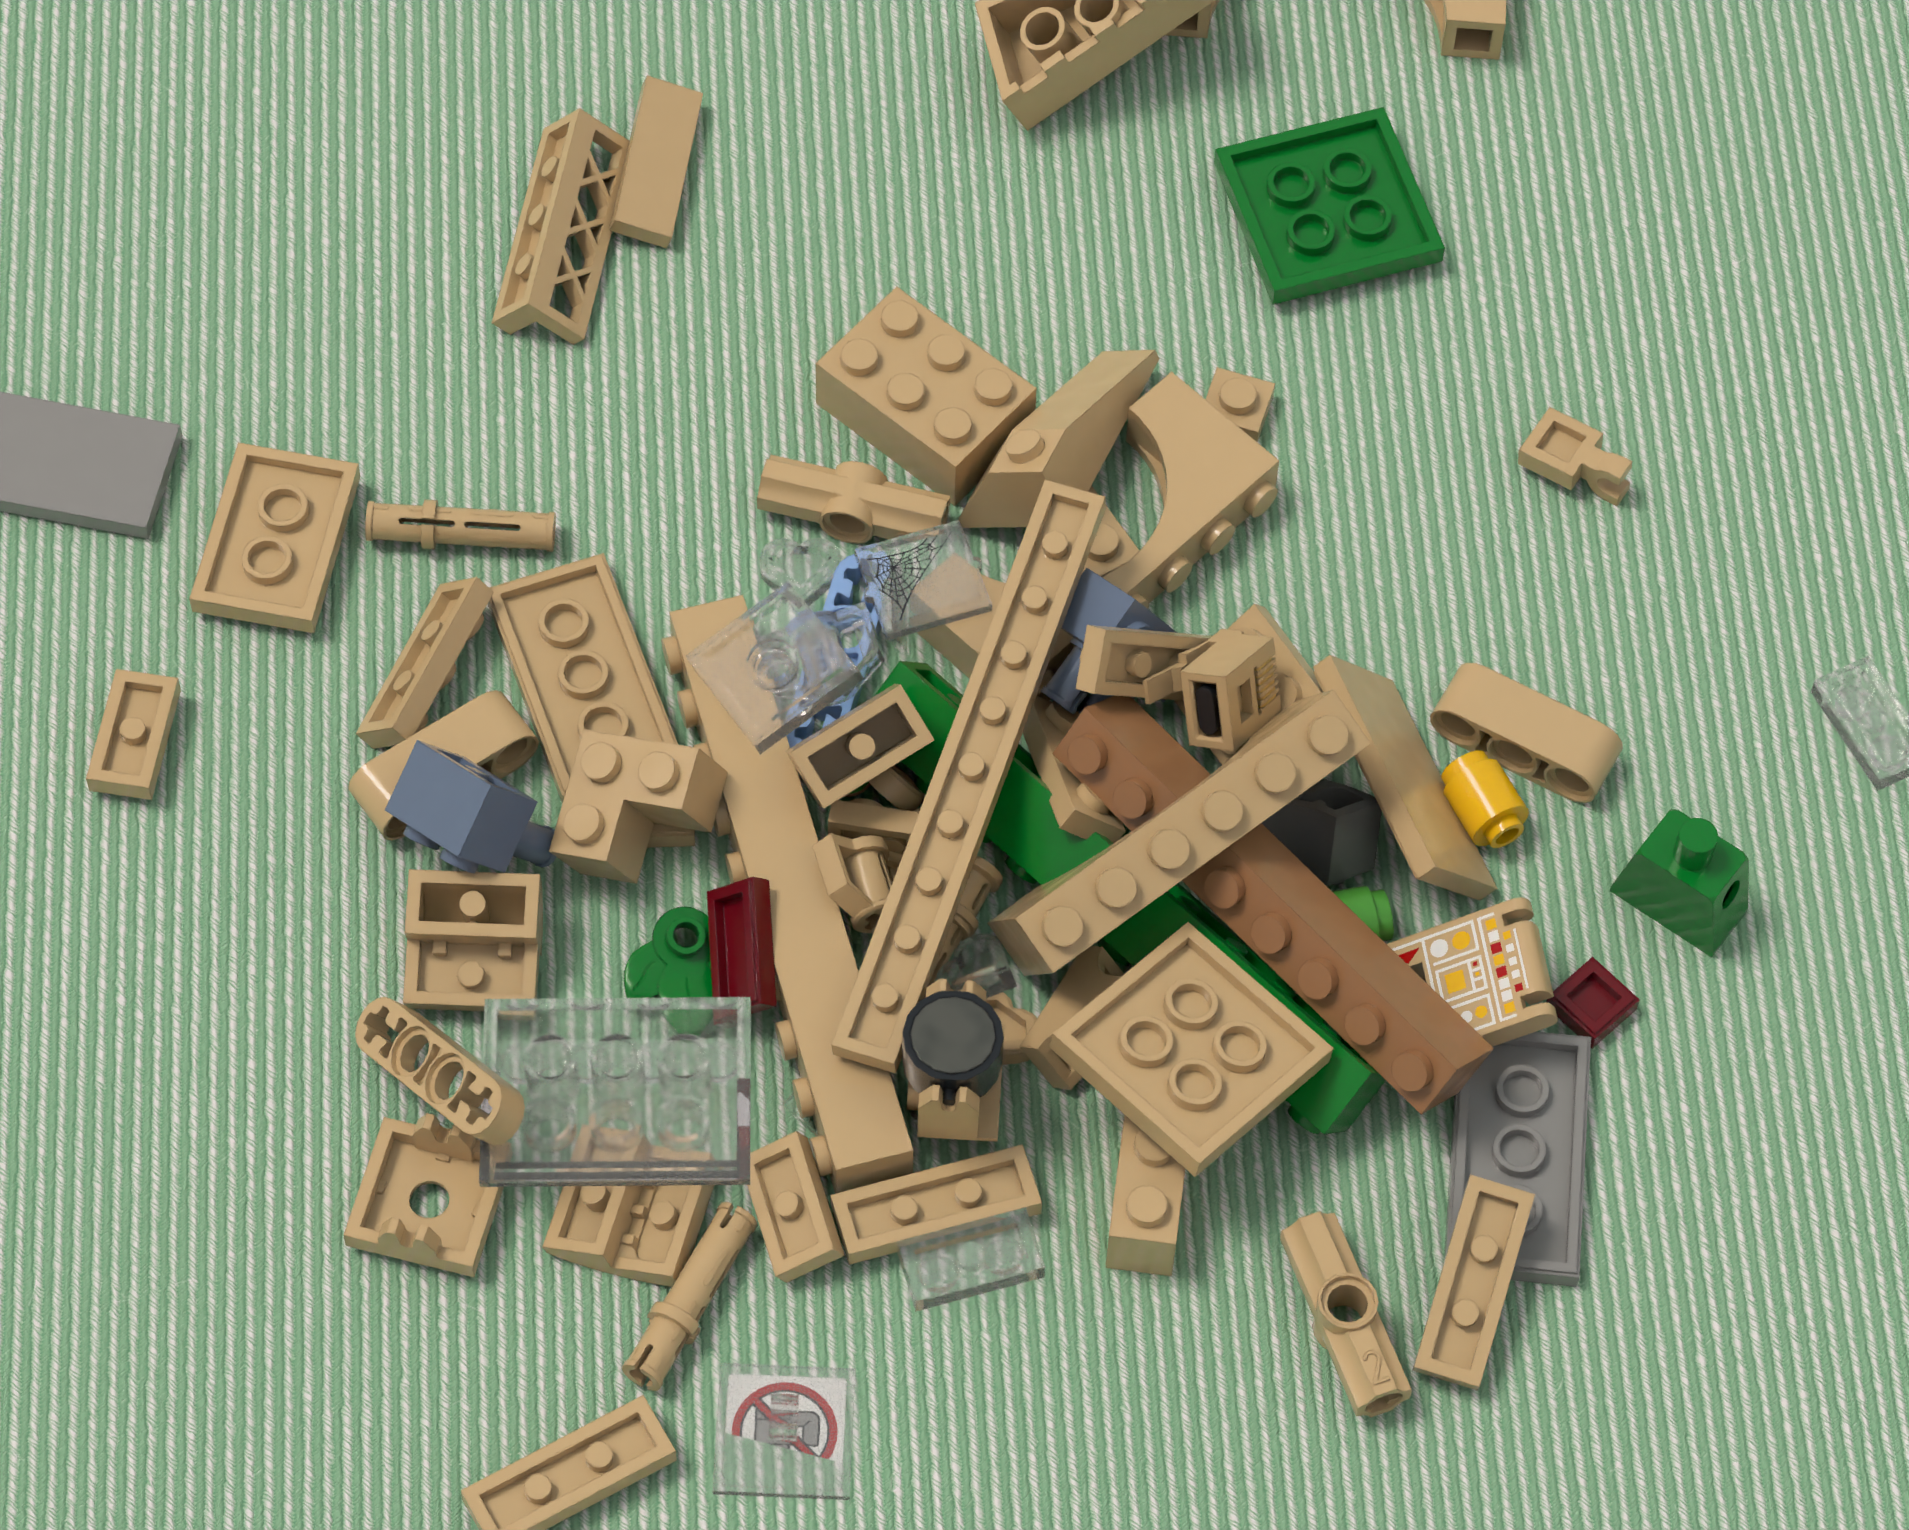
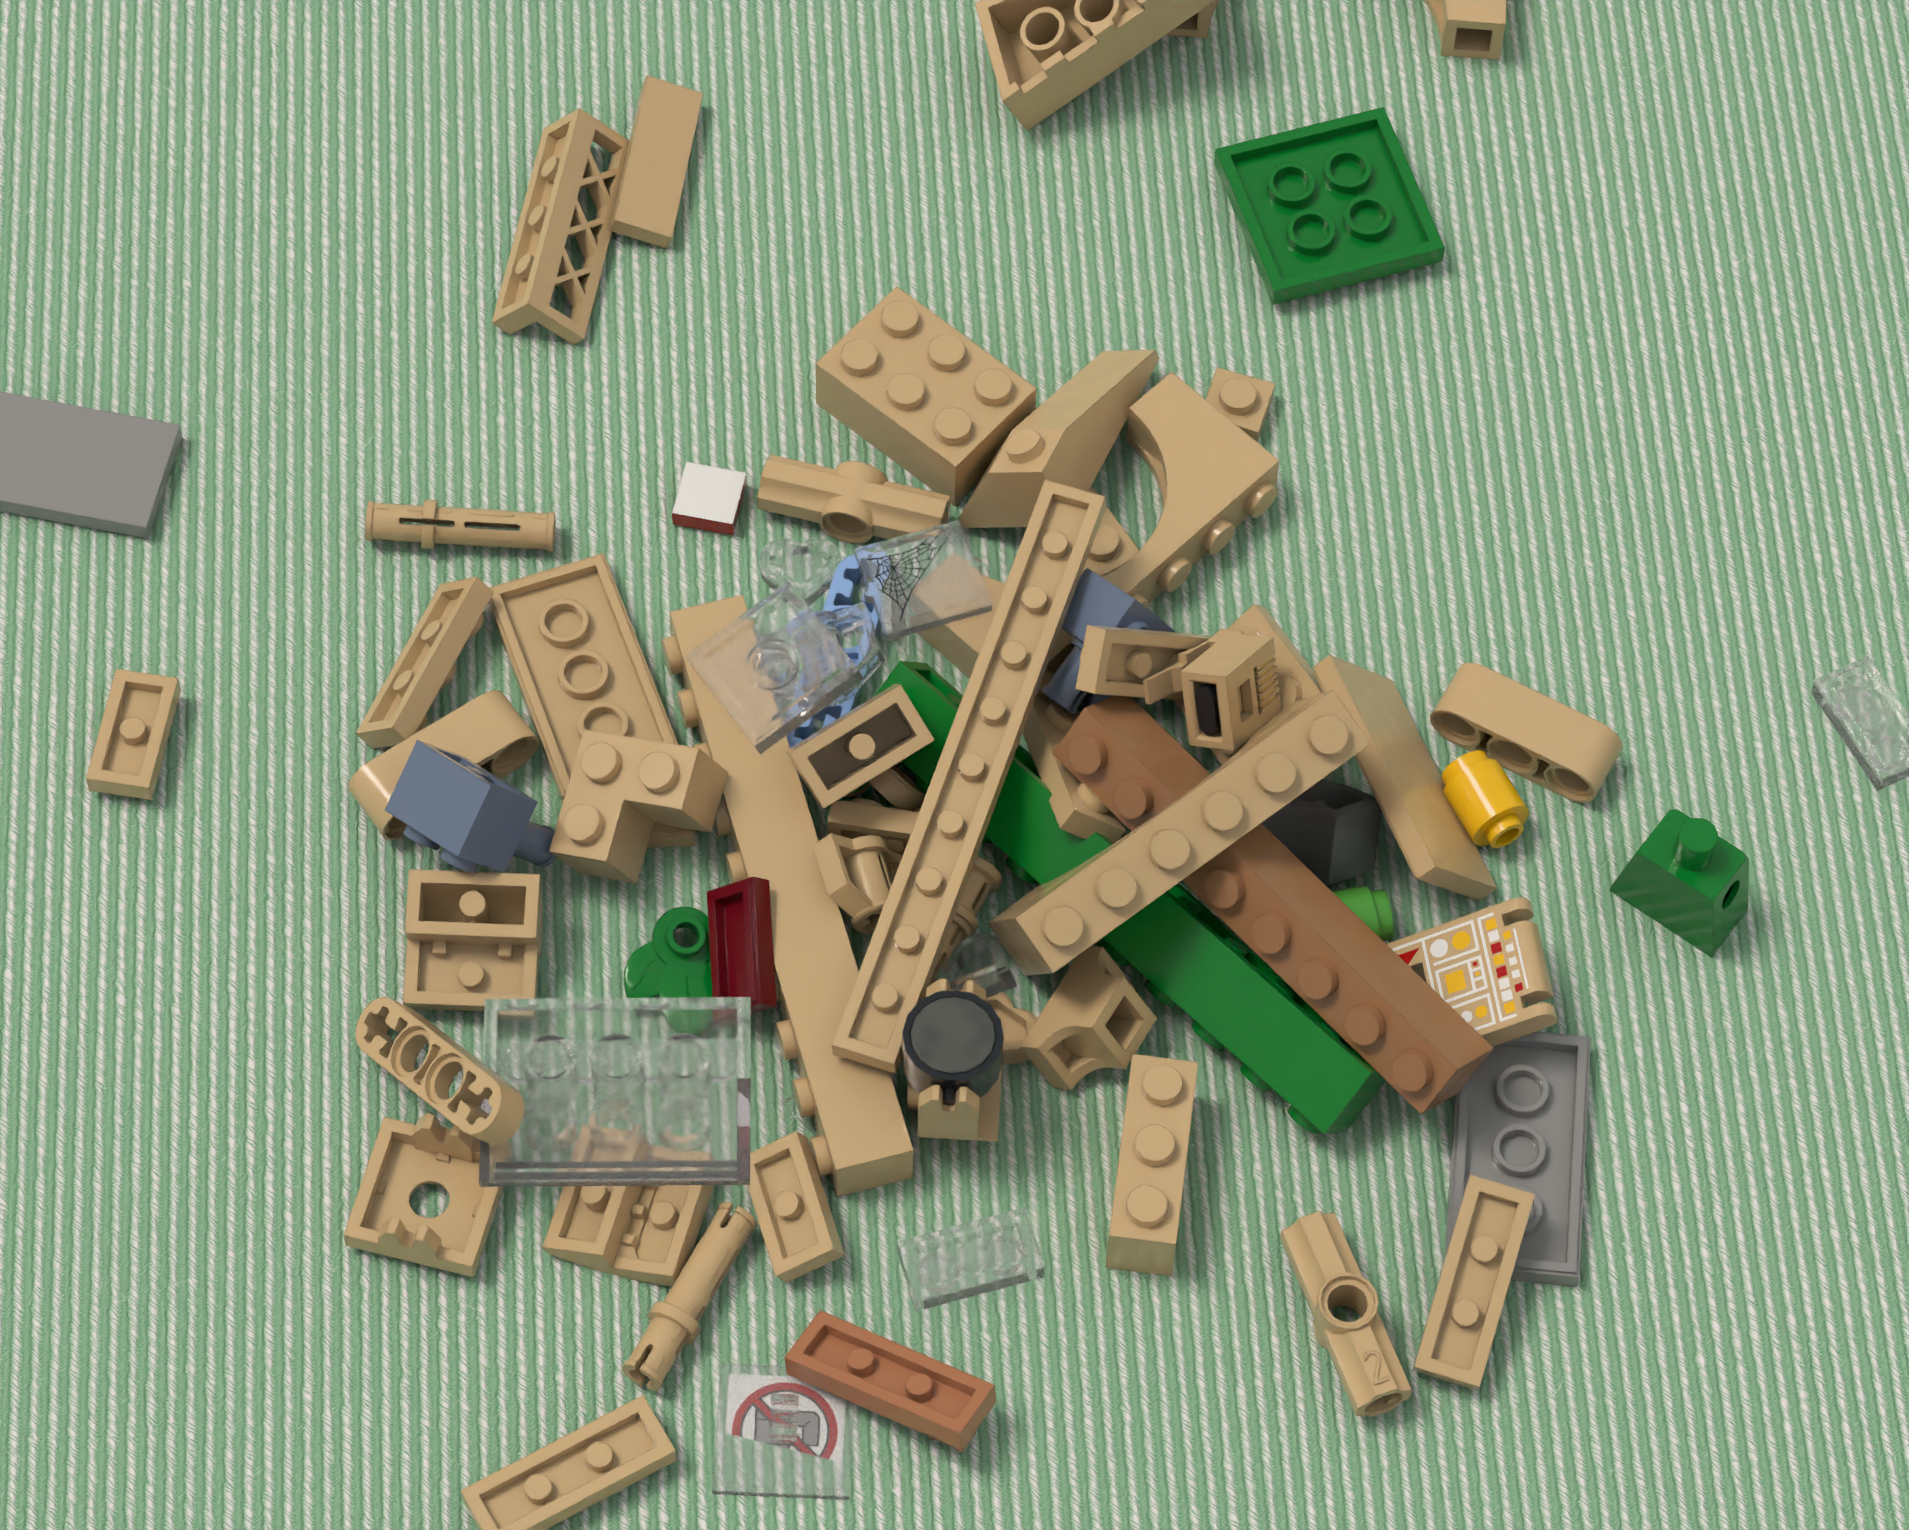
tan plate [189,442,361,633] -> none
tan plate [830,1144,1042,1265] -> none
tan plate [1049,922,1334,1177] -> none
tan plate [1518,407,1632,506] -> none
dark red tile [1546,957,1640,1049] -> none
none -> white tile [672,462,747,535]
none -> nougat hinge [784,1310,996,1452]

